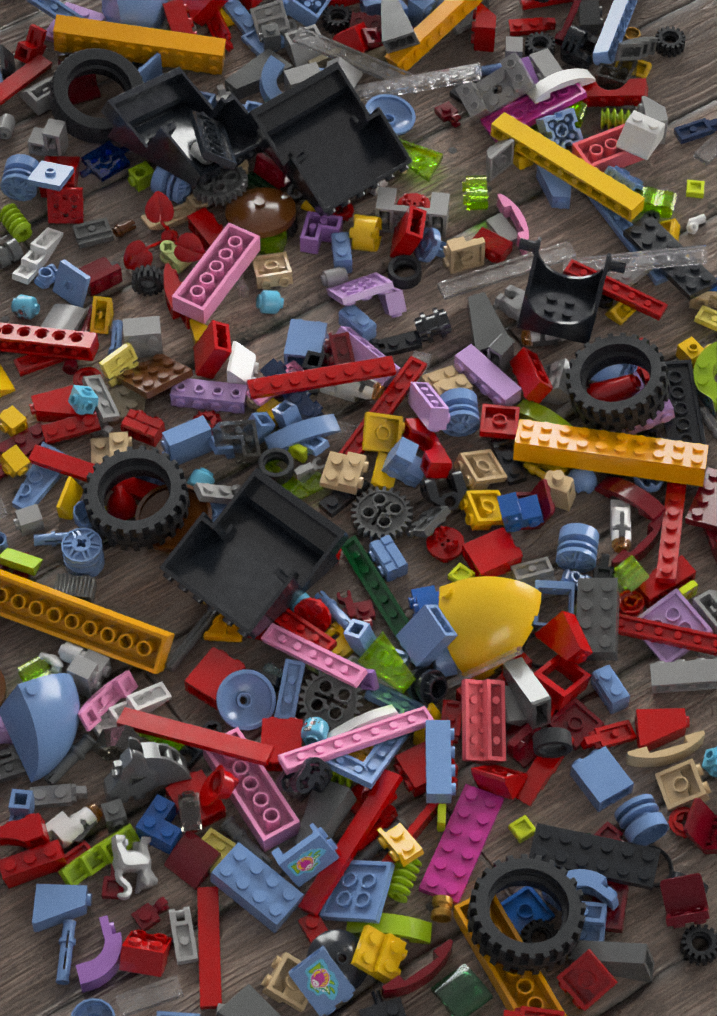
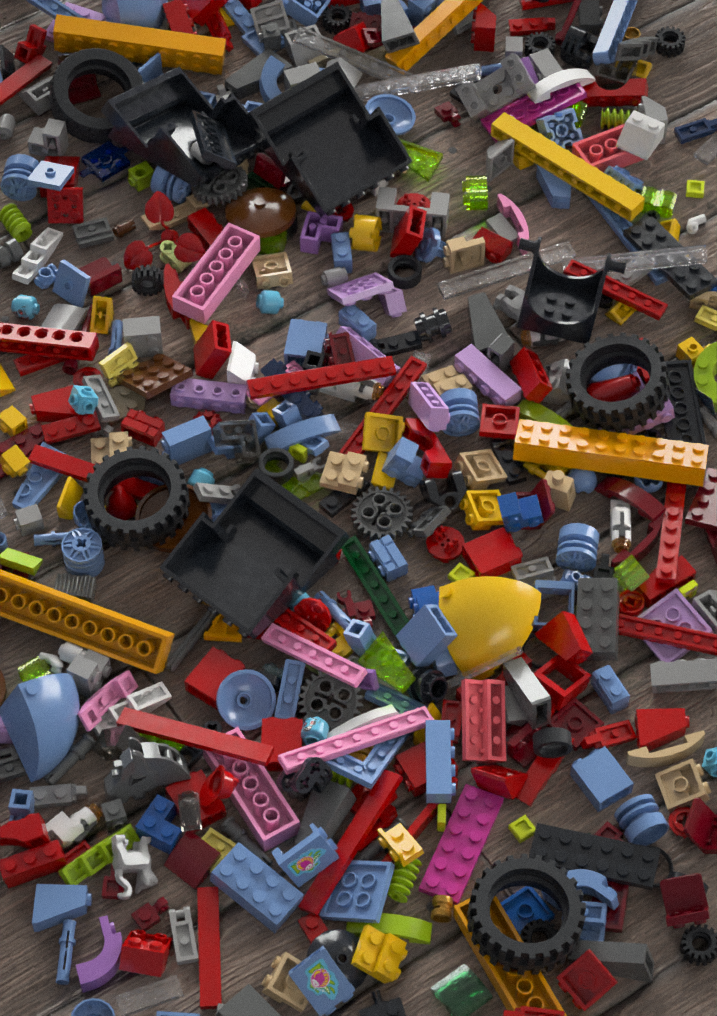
dark red slope [382,939,453,998] -> none

